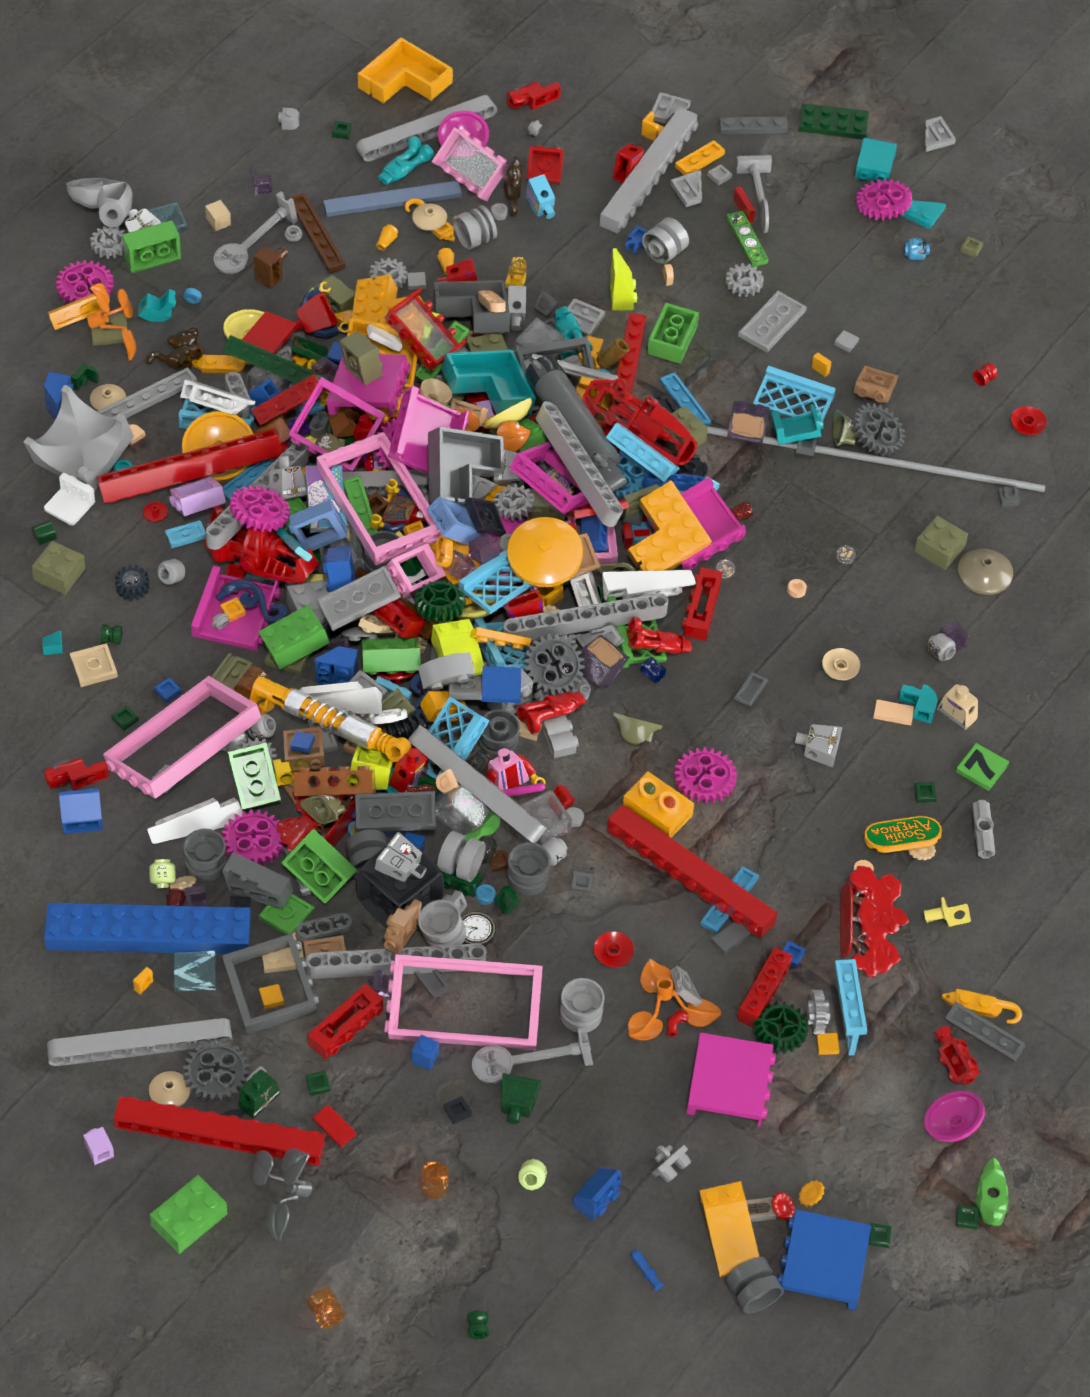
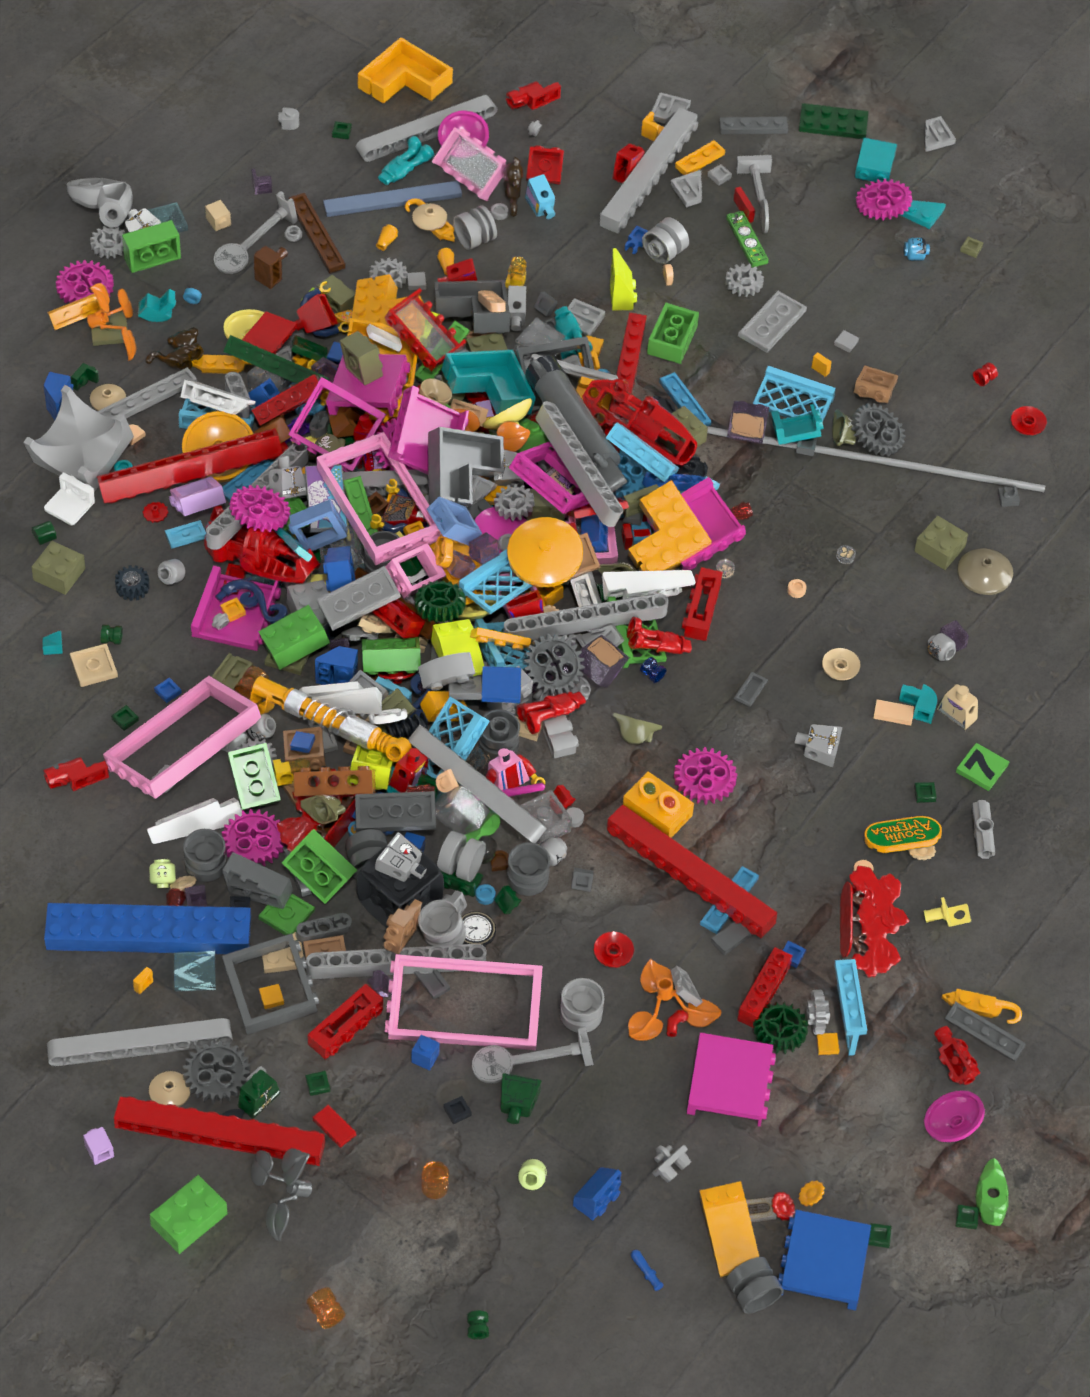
slope [59,788,103,834] -> none
black tile [465,497,506,536] -> none
pearl gold piece [596,338,630,370] -> none

